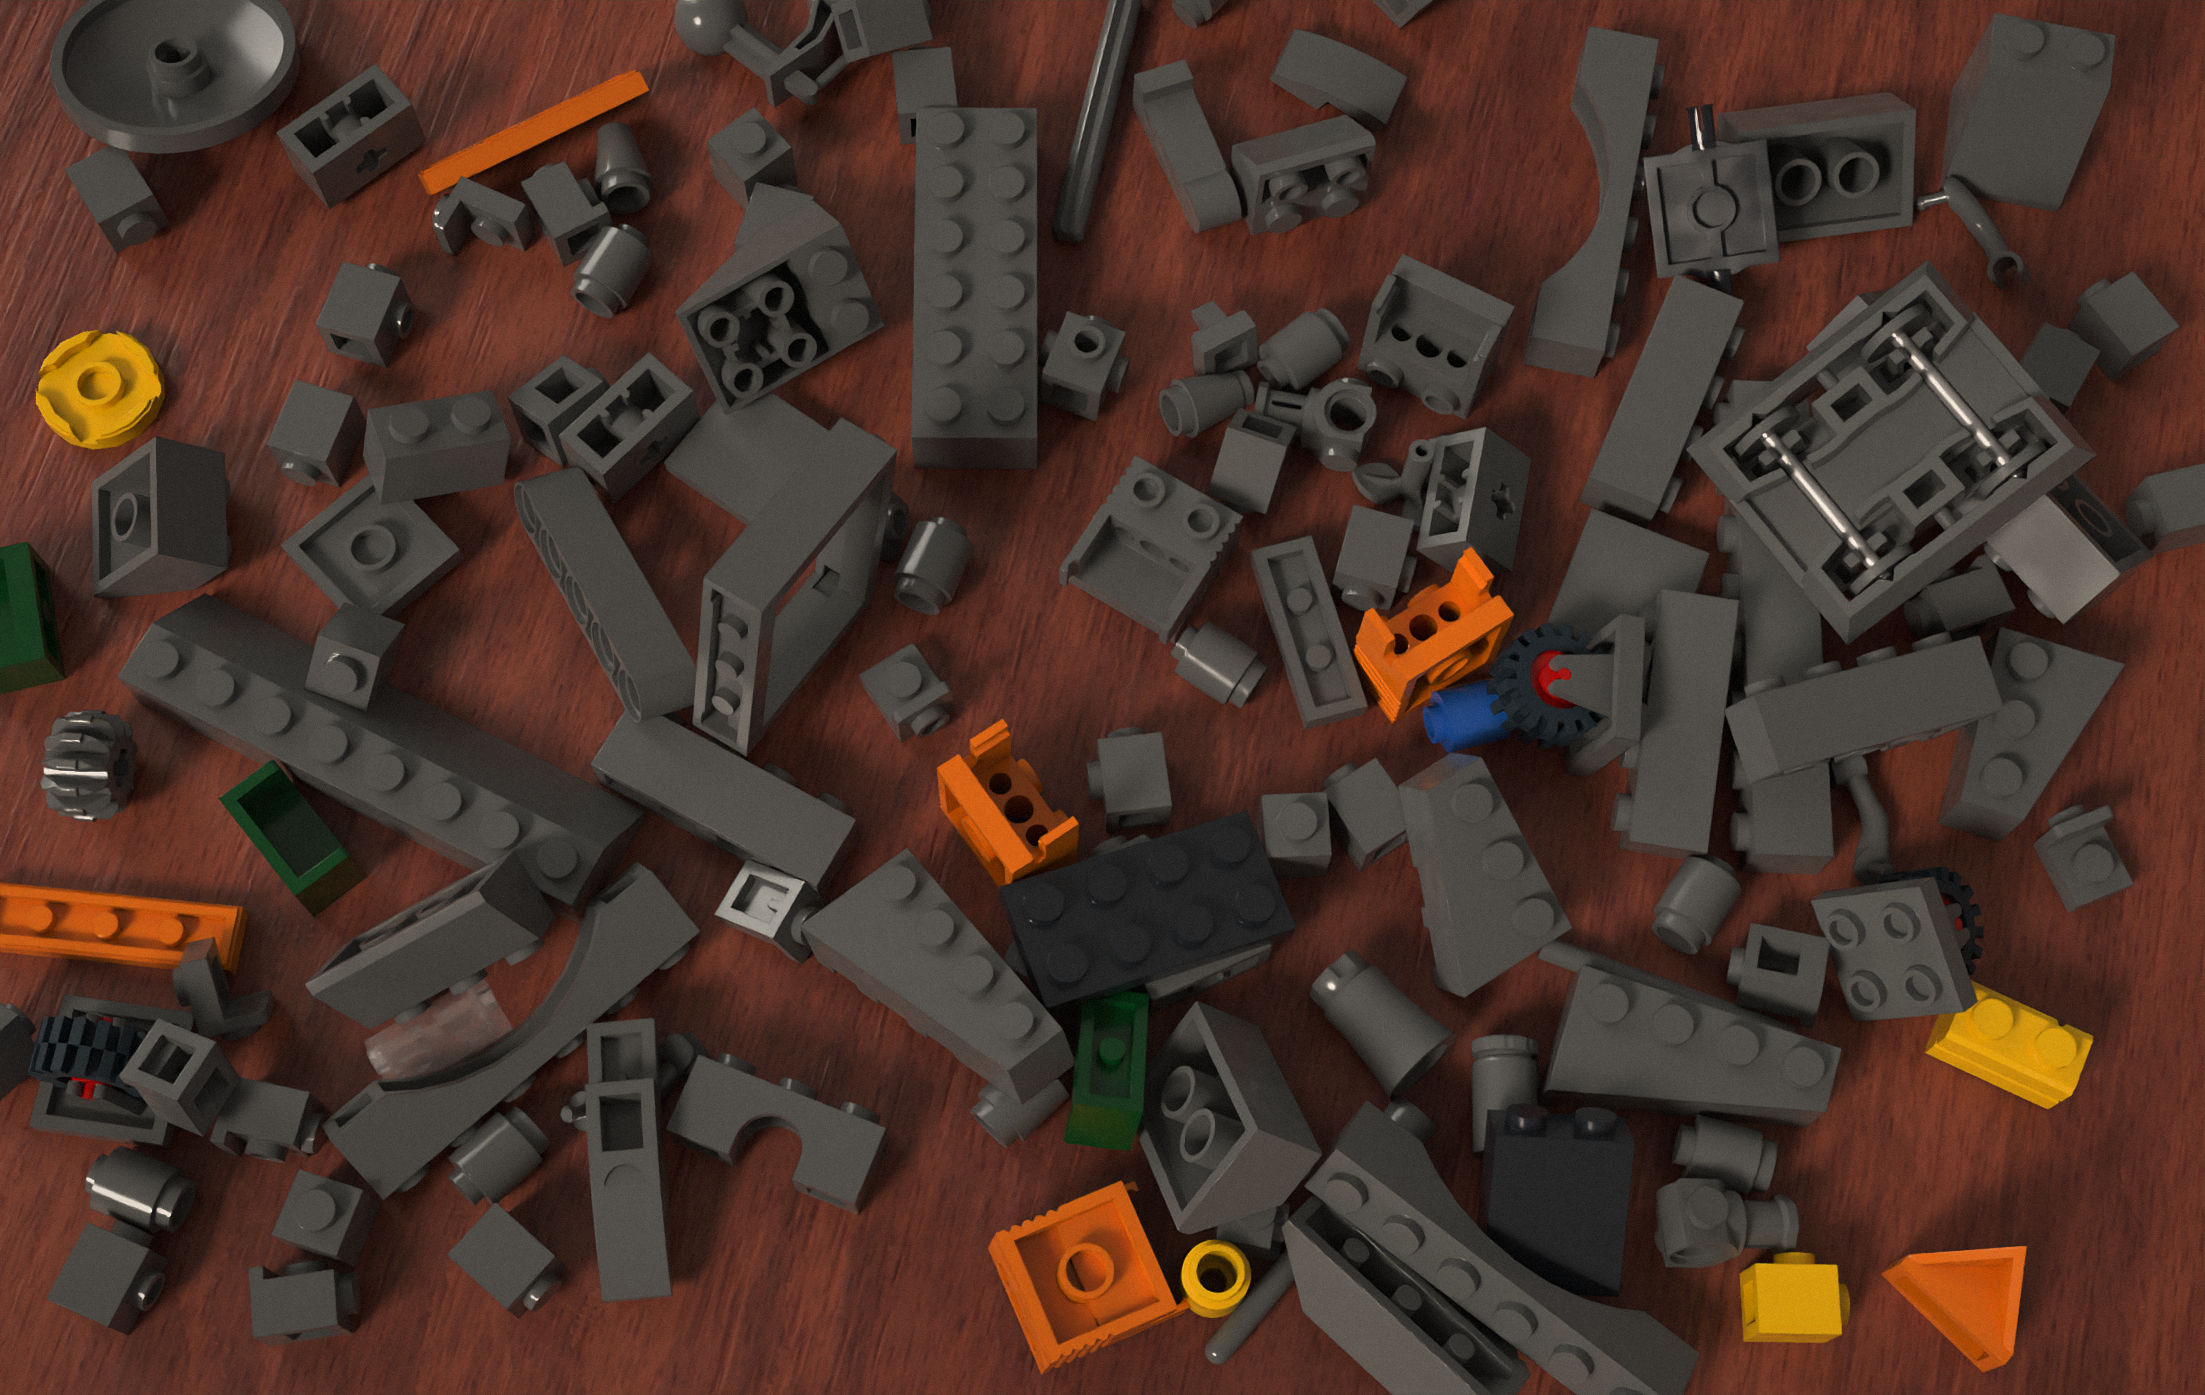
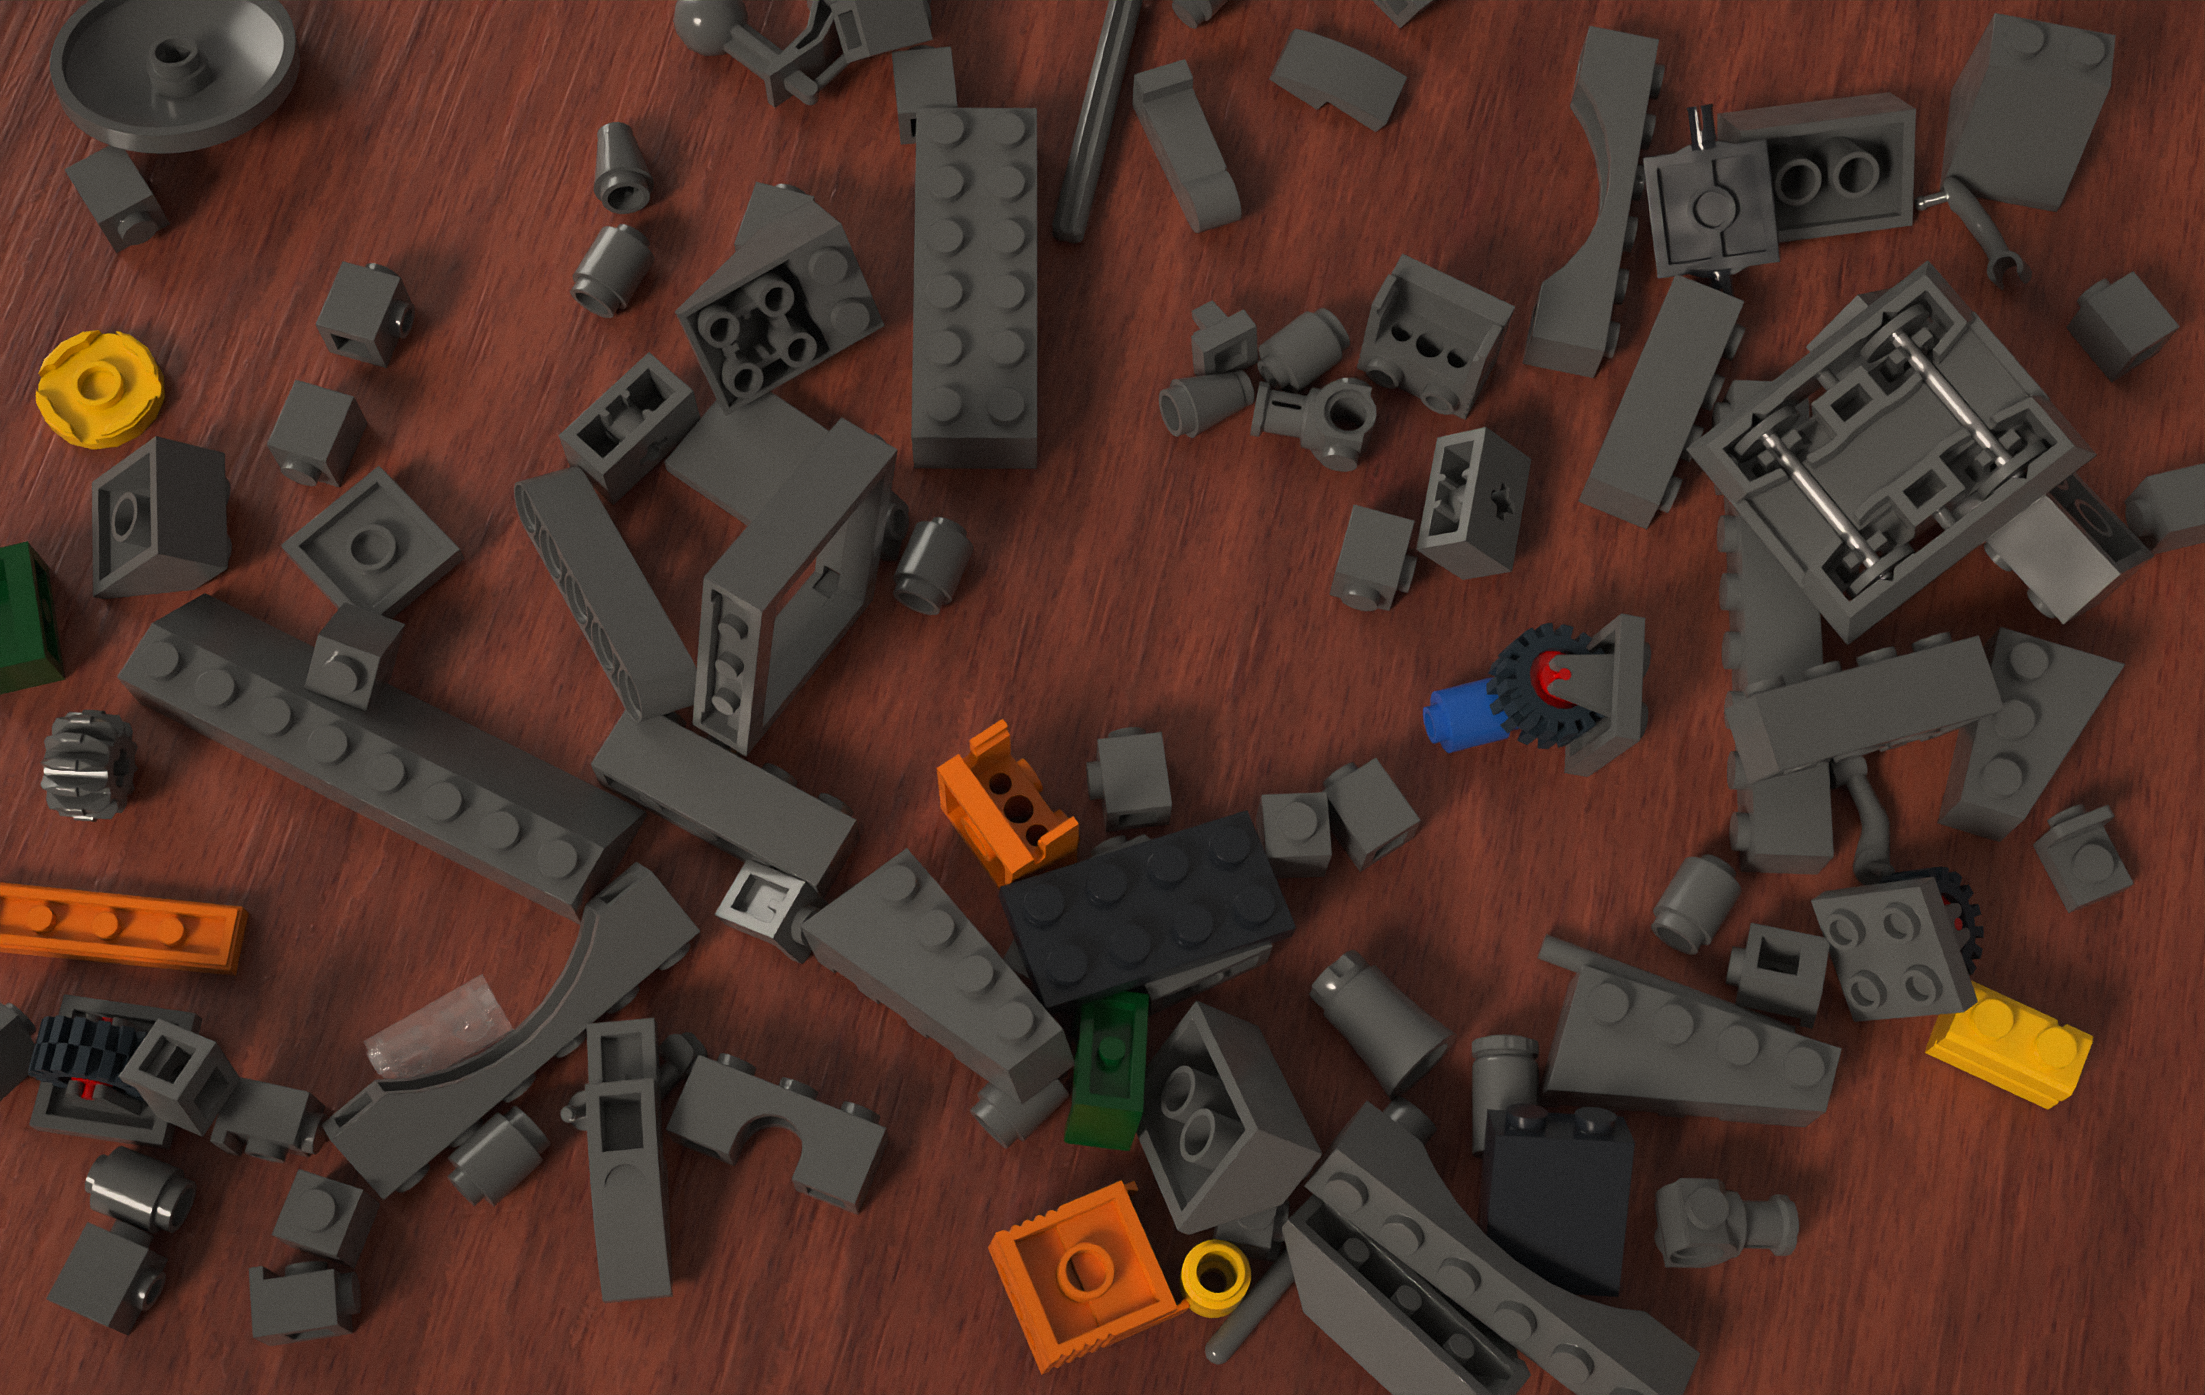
dark grey bracket [173,937,274,1040] -> none
dark green panel [218,760,367,917] -> none
dark grey brick [276,64,426,210] -> none
dark grey slope [305,850,556,1029] -> none
dark grey brick [363,390,511,505] -> none
orange tile [418,70,649,195] -> none
dark grey bracket [433,176,536,256] -> none
dark grey brick [447,1202,566,1319] -> none
dark grey brick [508,355,611,467] -> none
dark grey brick [521,161,613,267] -> none
dark grey brick [707,107,797,212] -> none
dark grey bracket [859,642,954,743] -> none
dark grey brick [1037,311,1131,421] -> none
dark grey piece [1059,455,1243,645] -> none
dark grey brick [1170,620,1269,709] -> none
dark grey brick [1207,407,1297,514] -> none
dark grey slope [1229,115,1376,236] -> none
dark grey plate [1250,535,1368,730] -> none
dark grey plant [1352,435,1447,533] -> none
orange piece [1352,546,1514,724] -> none
dark grey wedge [1398,753,1572,997] -> none
dark grey slope [1546,508,1710,640] -> none
dark grey brick [1611,588,1739,860] -> none
dark grey brick [1672,1114,1777,1196] -> none
yellow brick [1739,1252,1850,1343] -> none
orange slope [1881,1246,2027,1373] -> none
dark grey brick [1904,554,2016,642] -> none
dark grey brick [2019,322,2100,415] -> none

